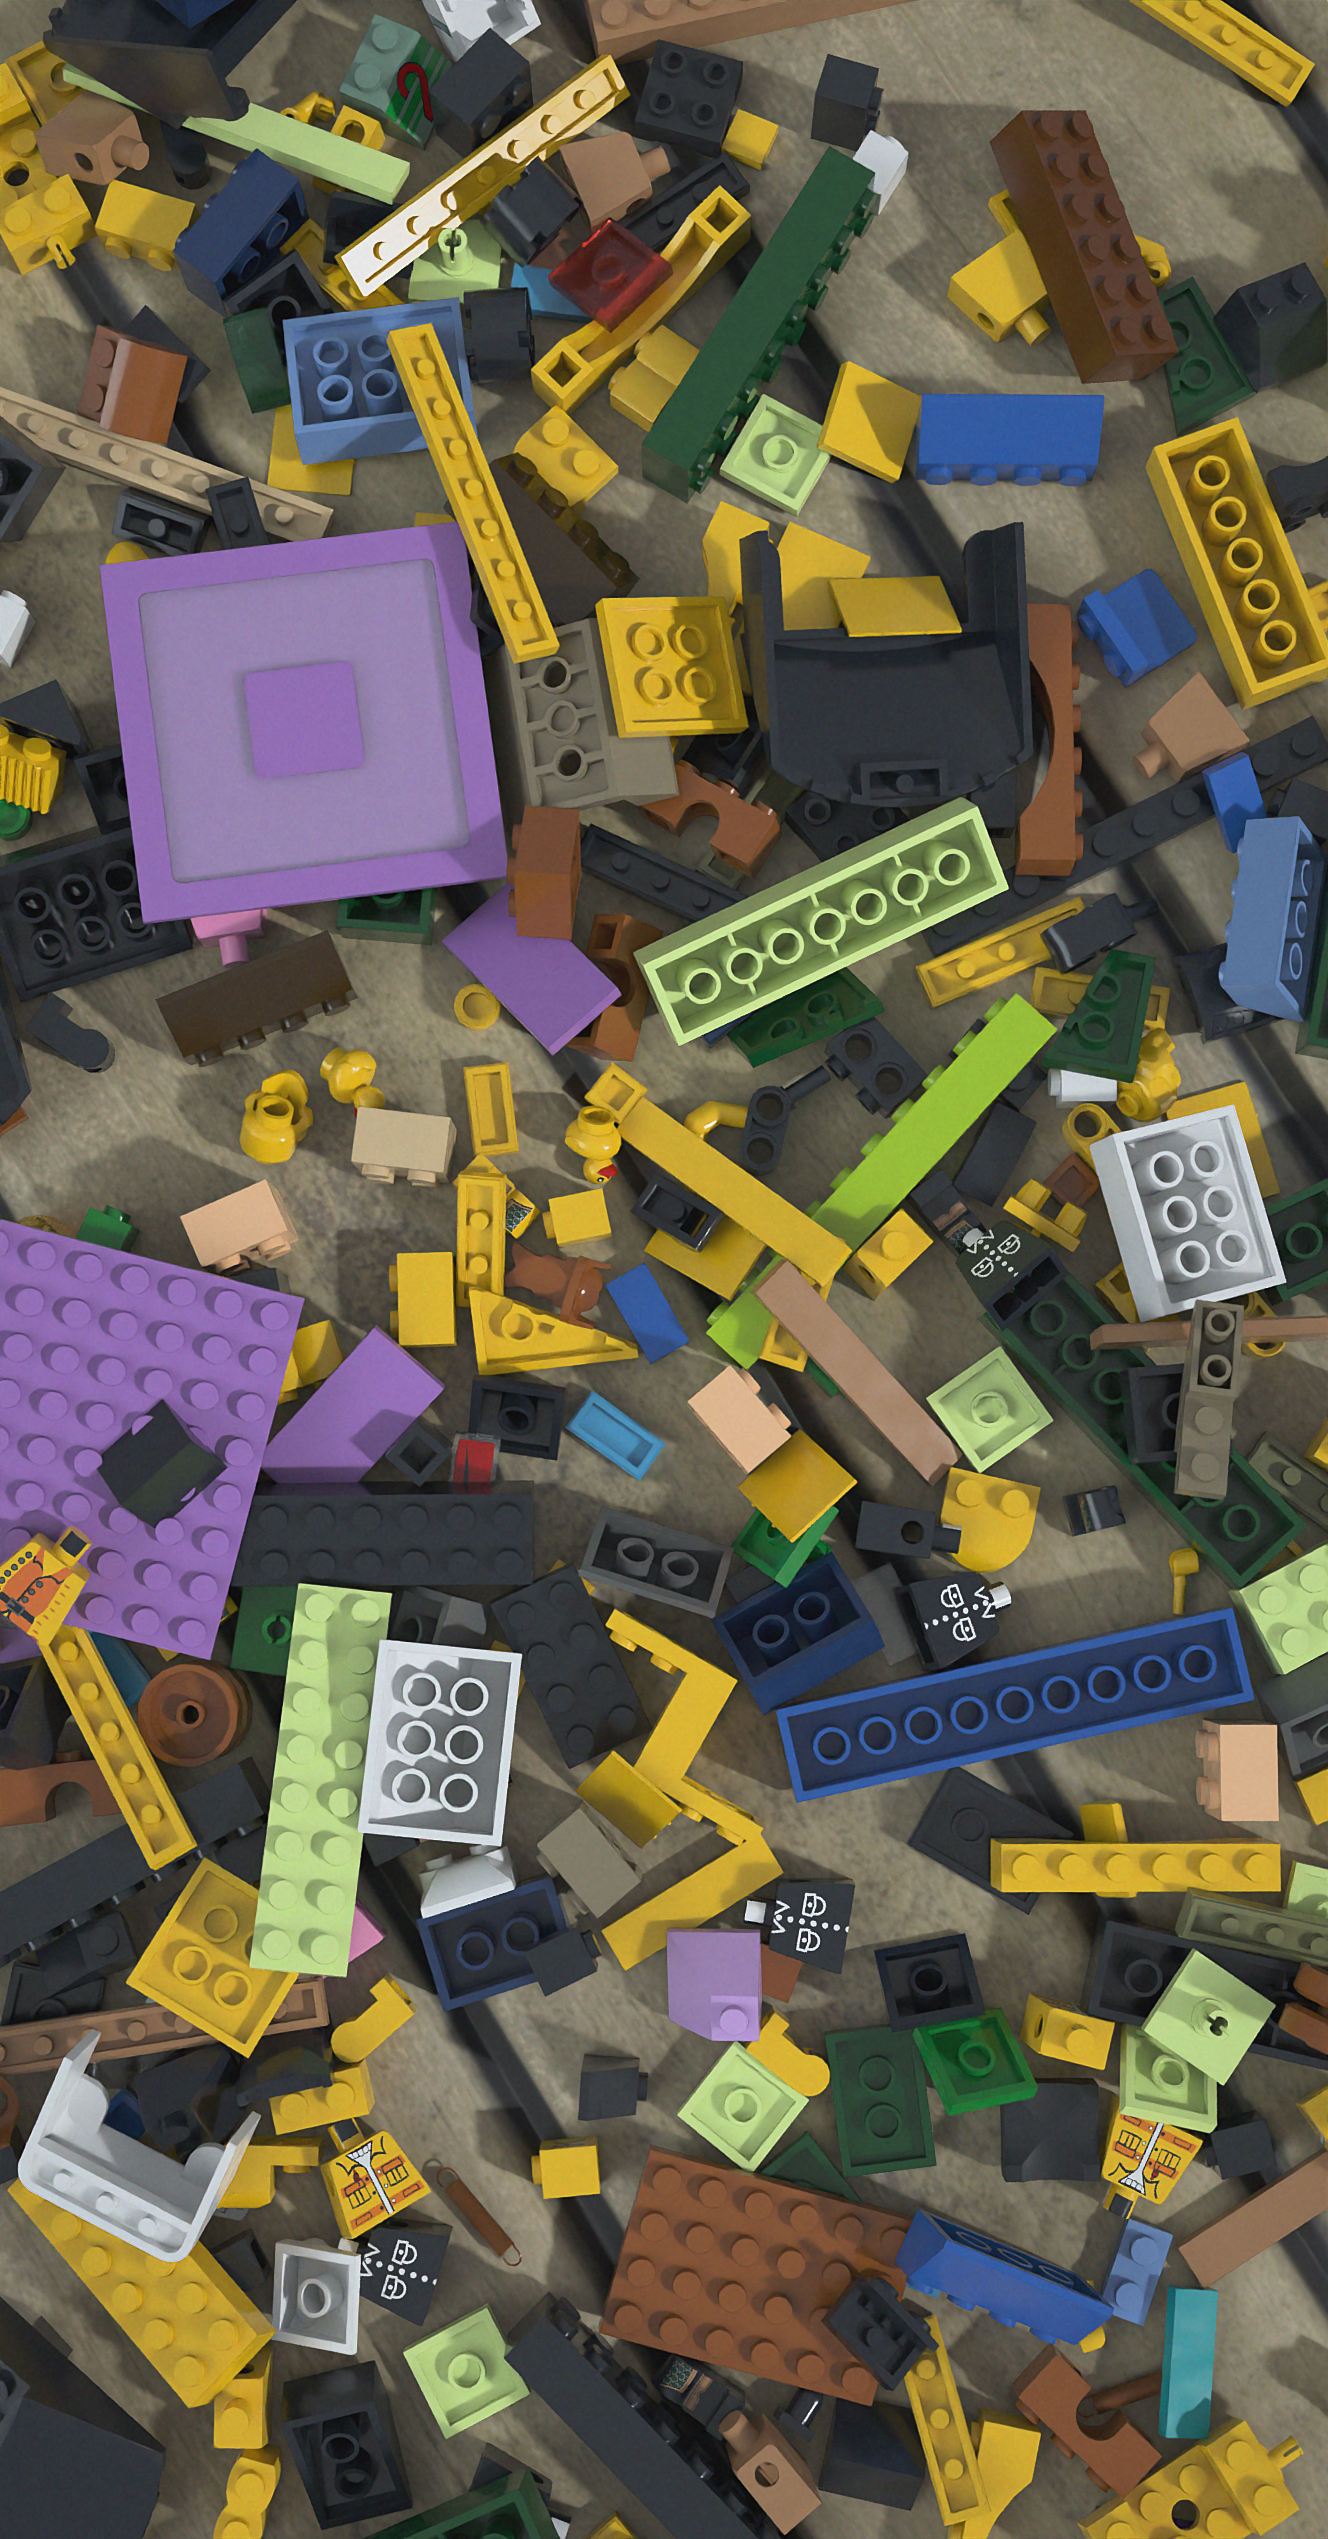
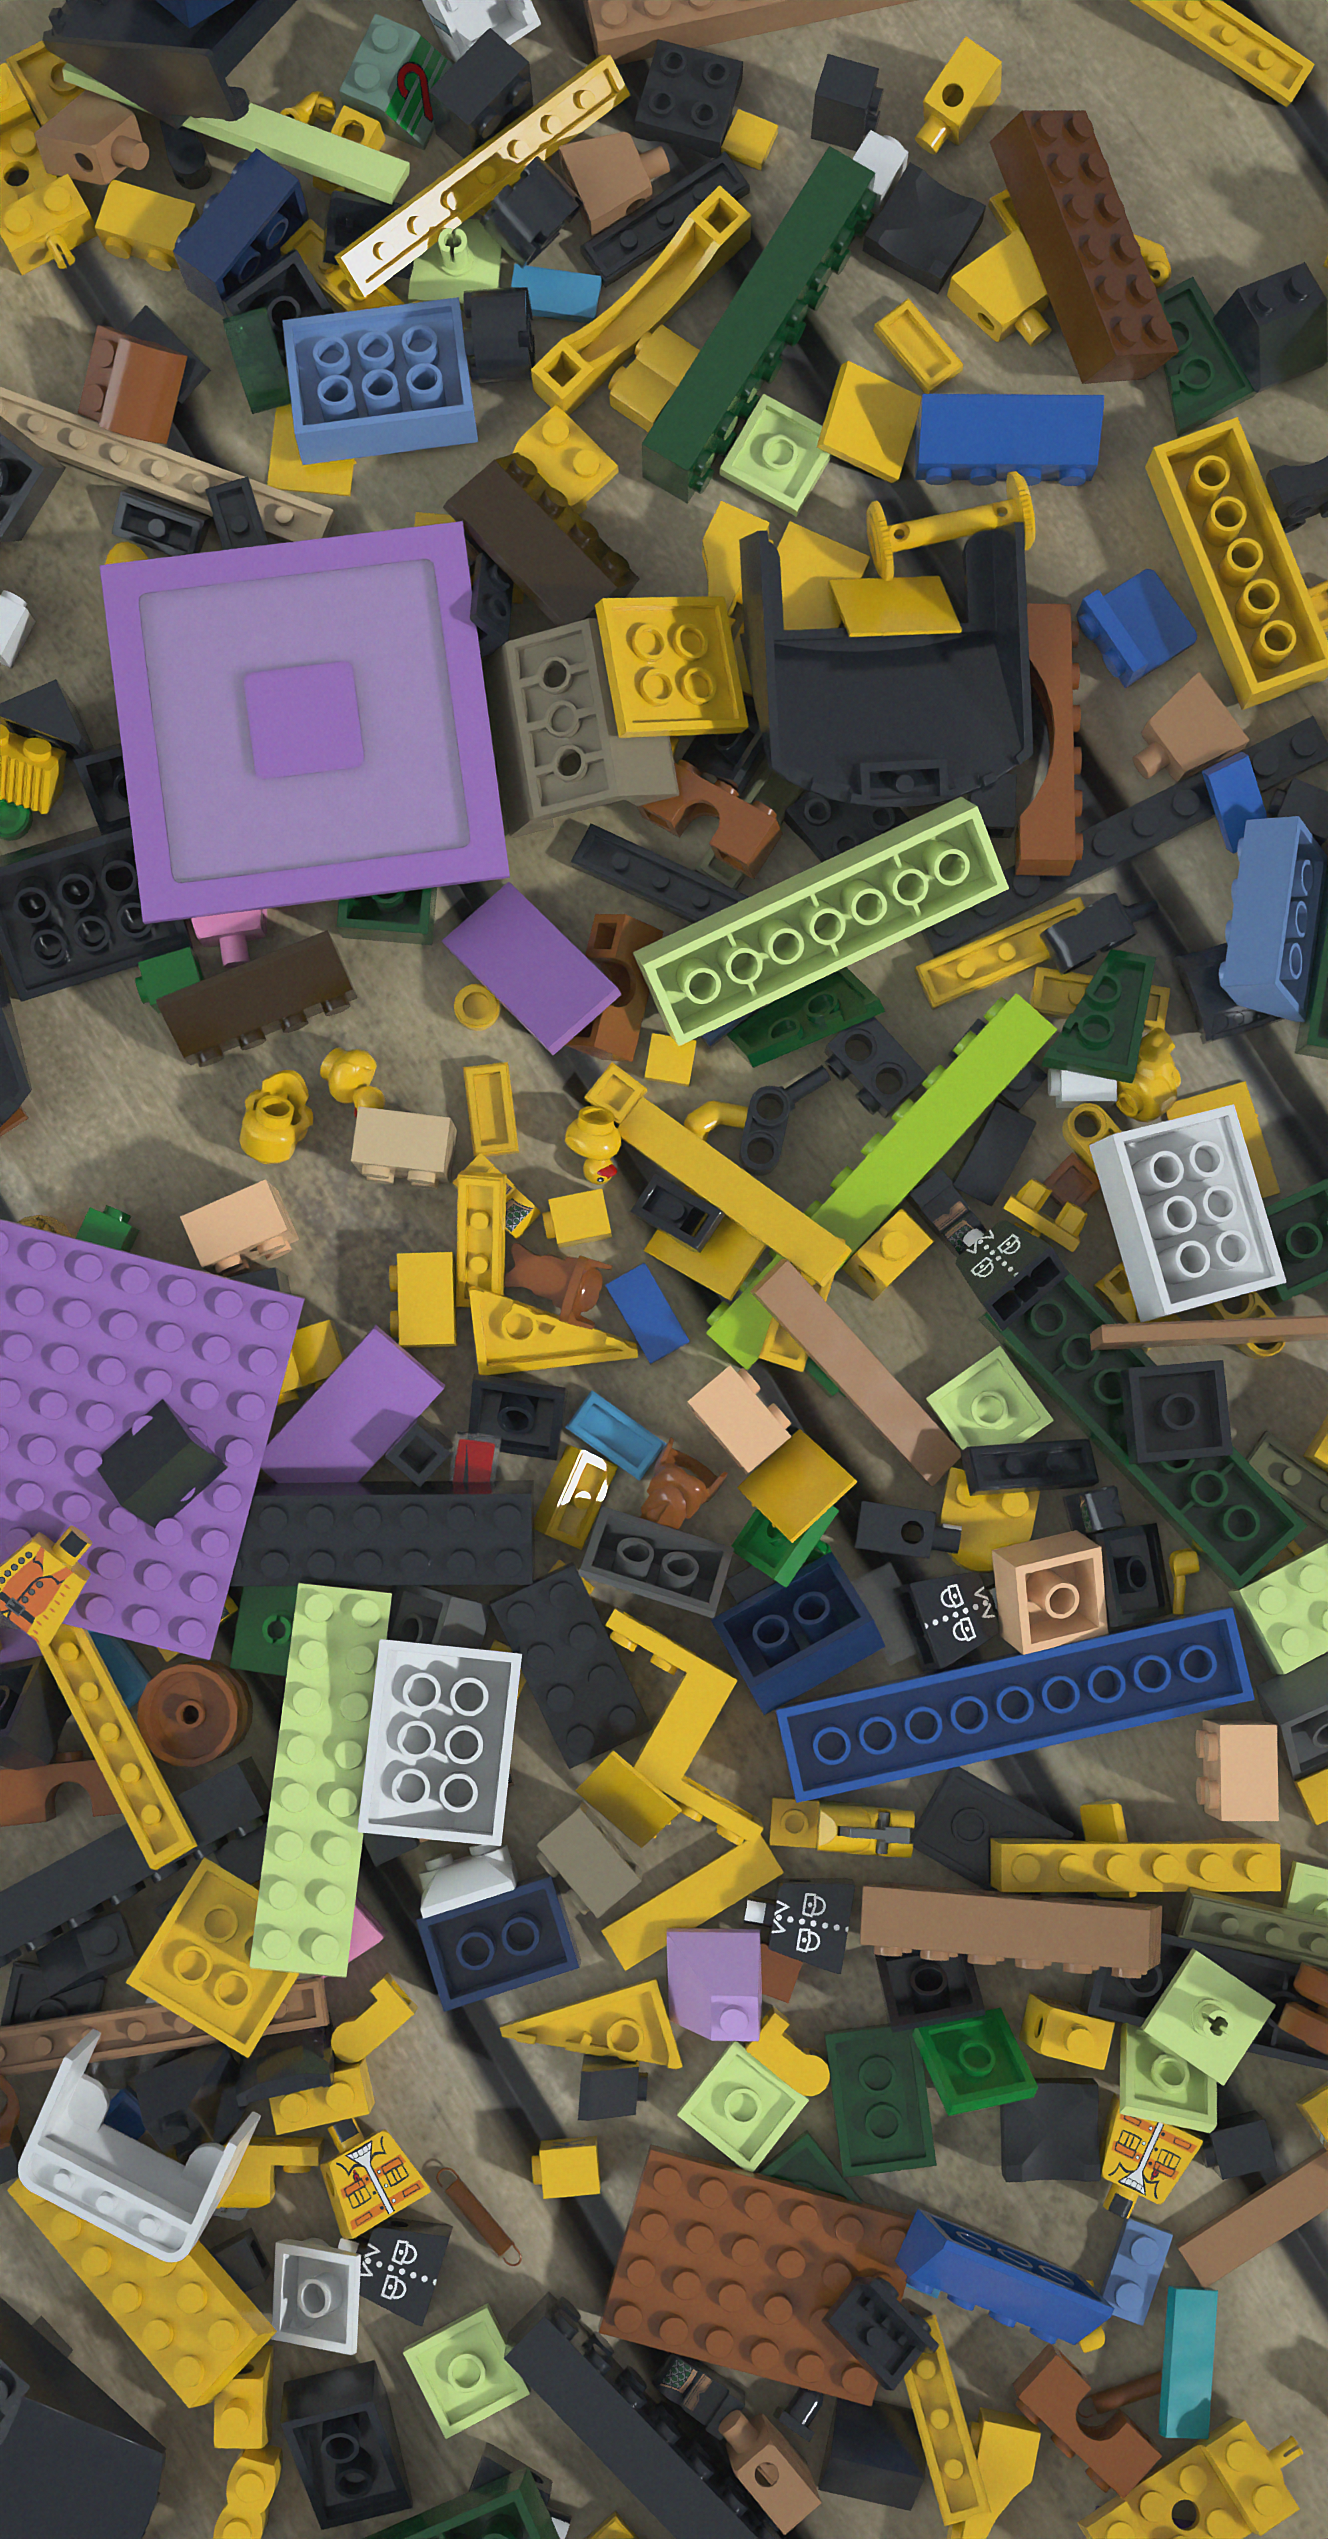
black leg [25,992,115,1073] -> none
yellow plate [386,323,560,664] -> none
dark orange brick [506,805,581,940] -> none
black brick [524,1921,602,1997] -> none
clear red tile [548,217,674,333] -> none
dark tan slope [1174,1299,1244,1500] -> none
none -> green brick [135,947,205,1014]
none -> yellow wing [500,1977,683,2069]
none -> yellow slope [534,1445,618,1550]
none -> dark orange hair [638,1437,728,1530]
none -> yellow tile [644,1033,697,1087]
none -> yellow plate [769,1796,915,1858]
none -> medium nougat brick [860,1882,1162,1978]
none -> black brick [862,162,986,294]
none -> yellow hose [866,471,1036,581]
none -> yellow tile [873,298,964,394]
none -> yellow torso [915,36,1002,155]
none -> black tile [961,1438,1099,1496]
none -> light nougat brick [992,1530,1108,1655]
none -> black slope [1086,1523,1173,1627]

